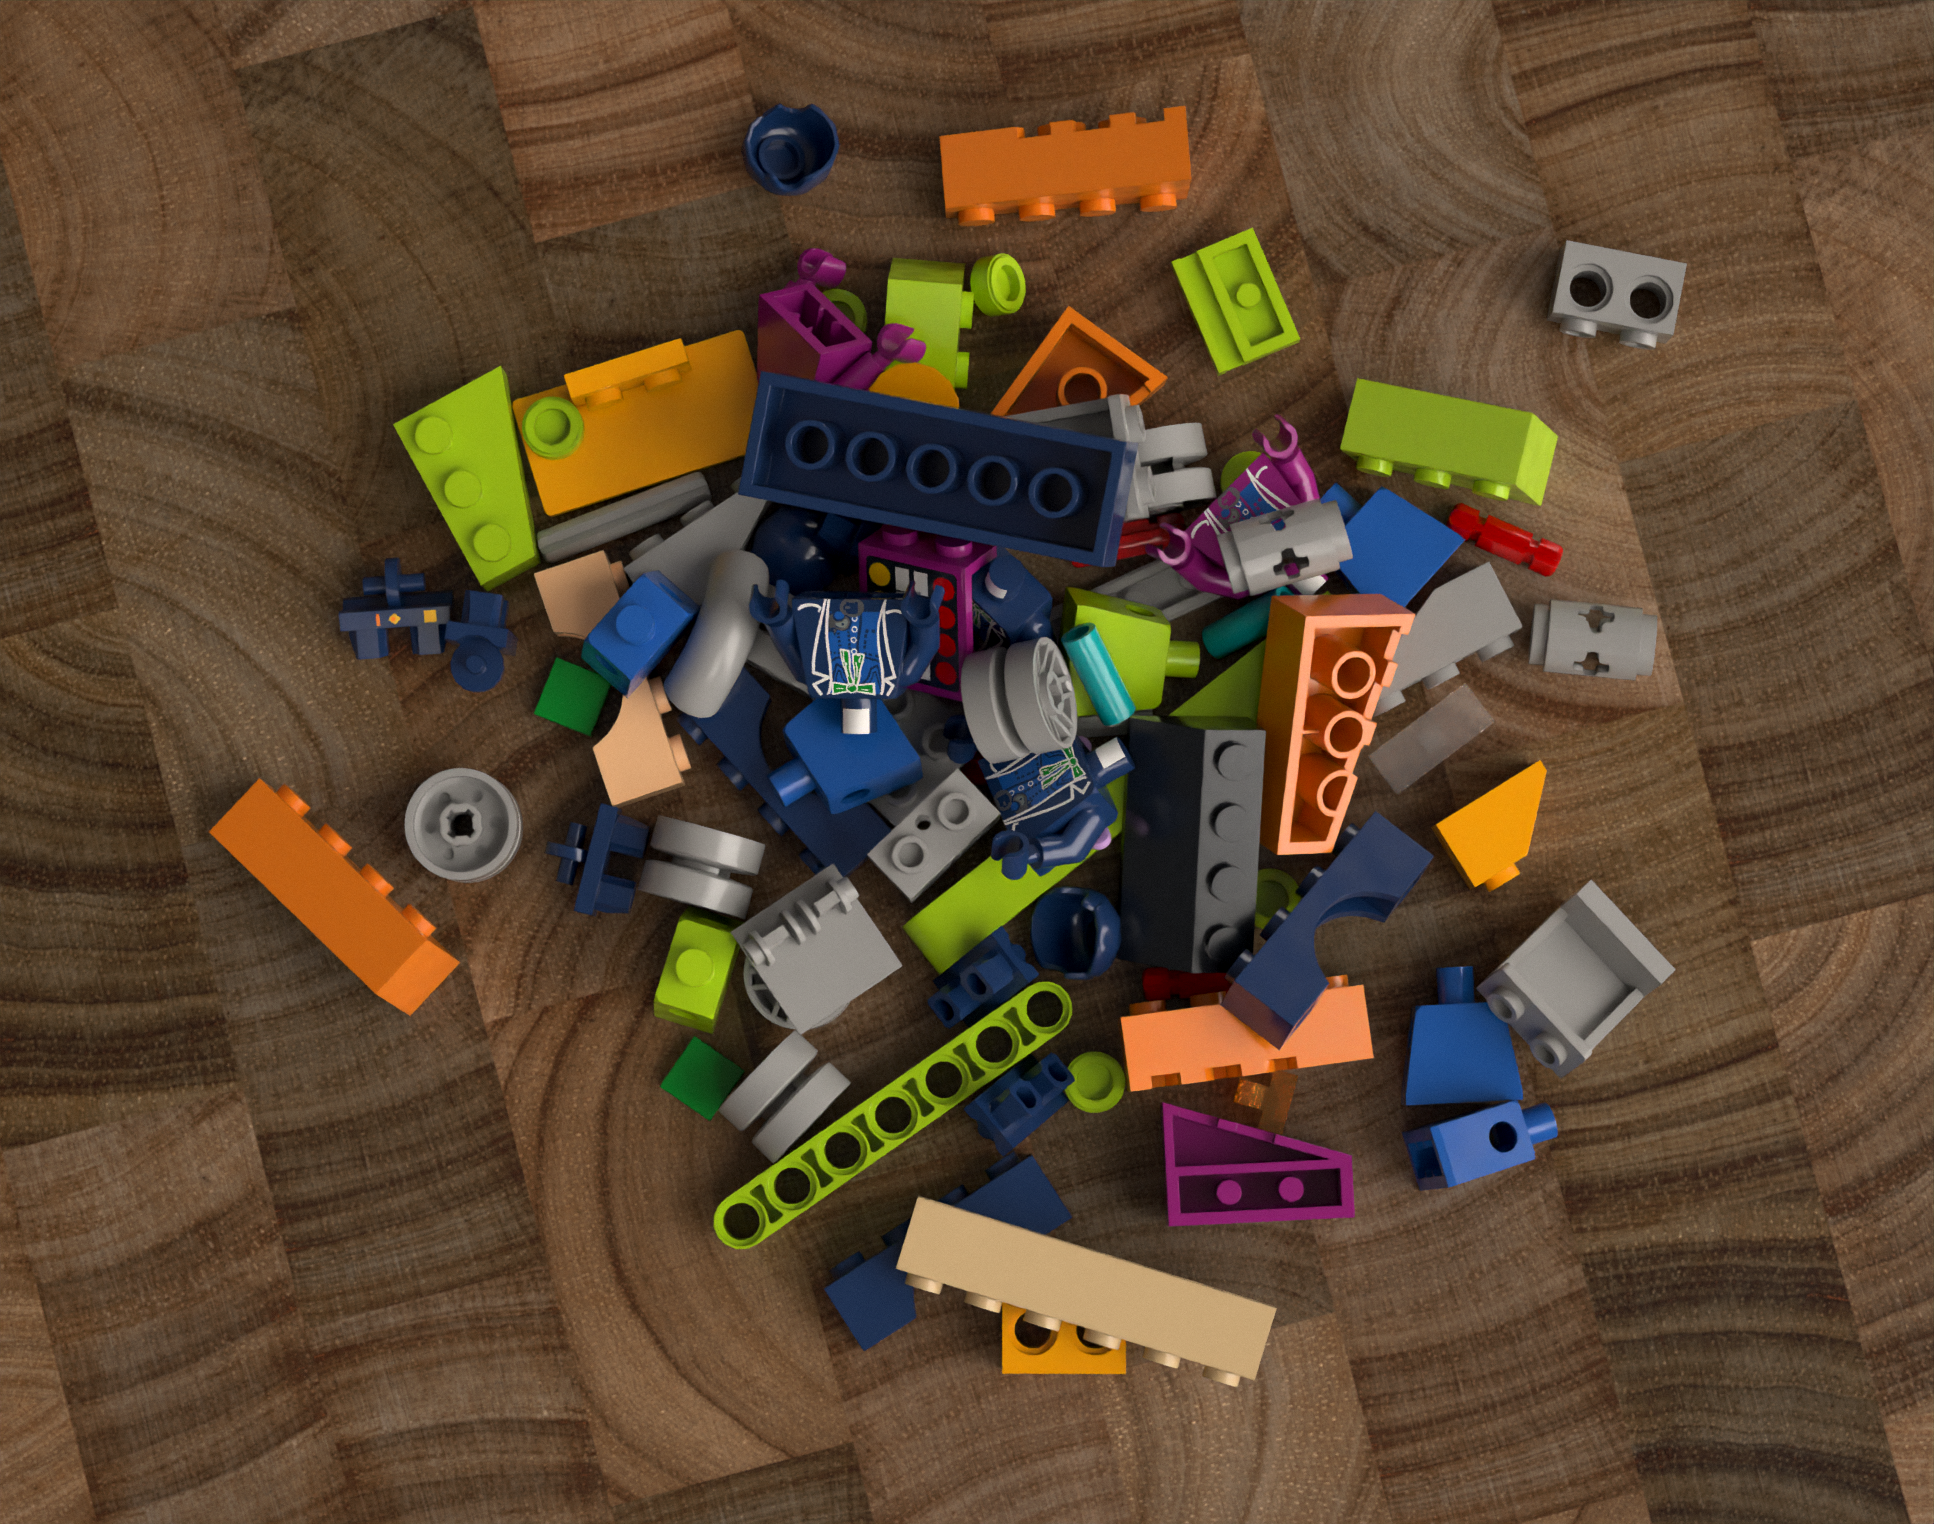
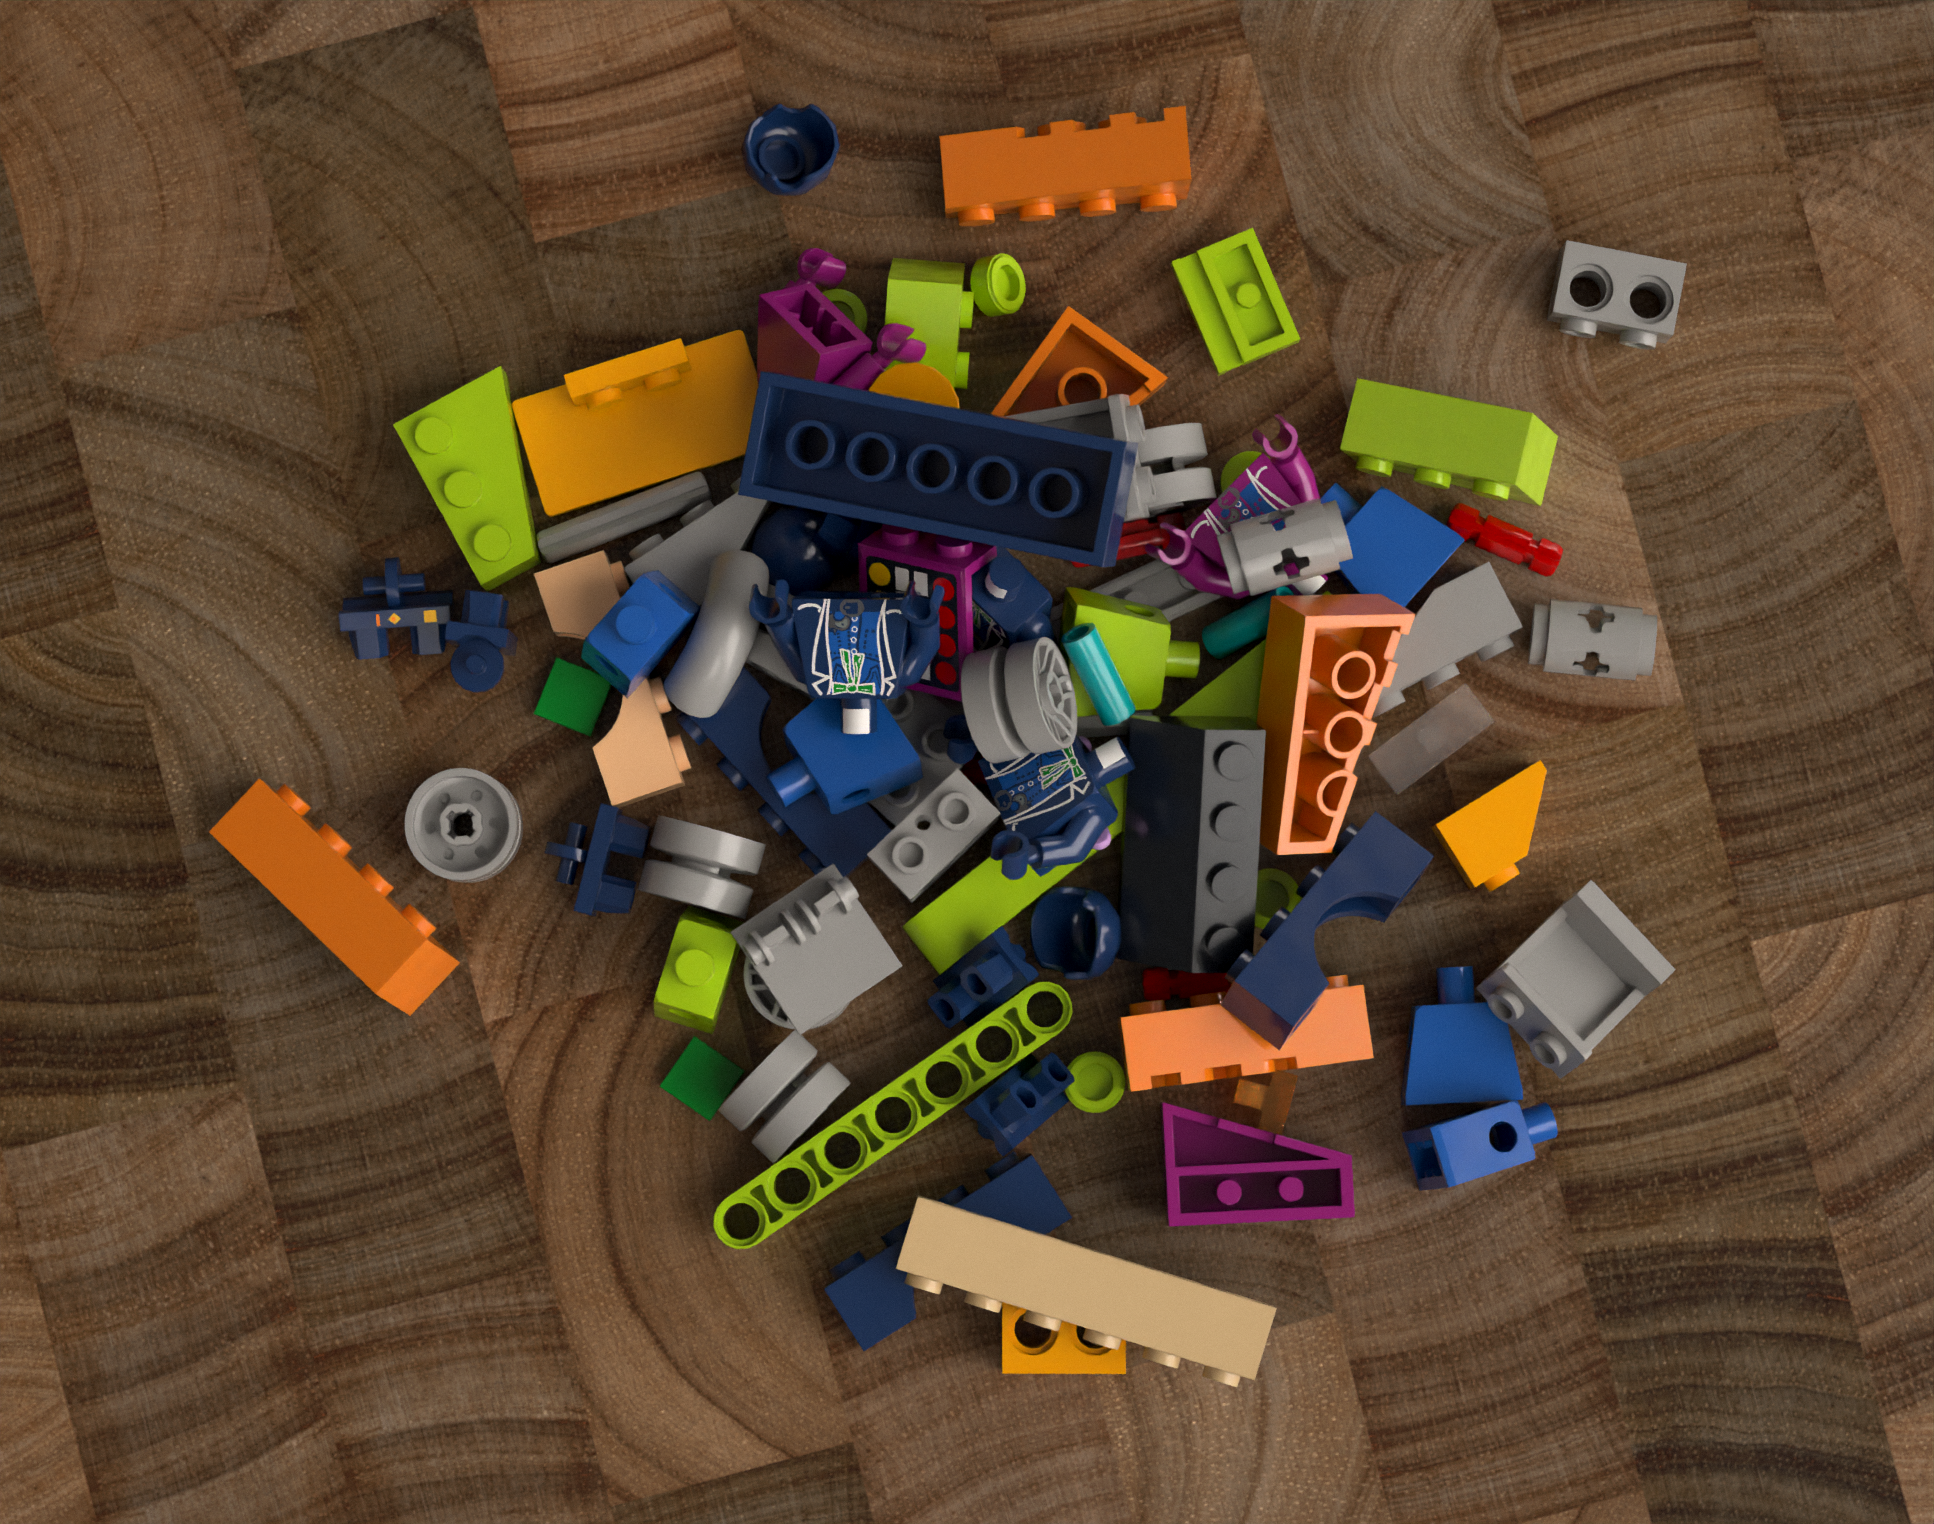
lime tile [522,396,585,460] -> none

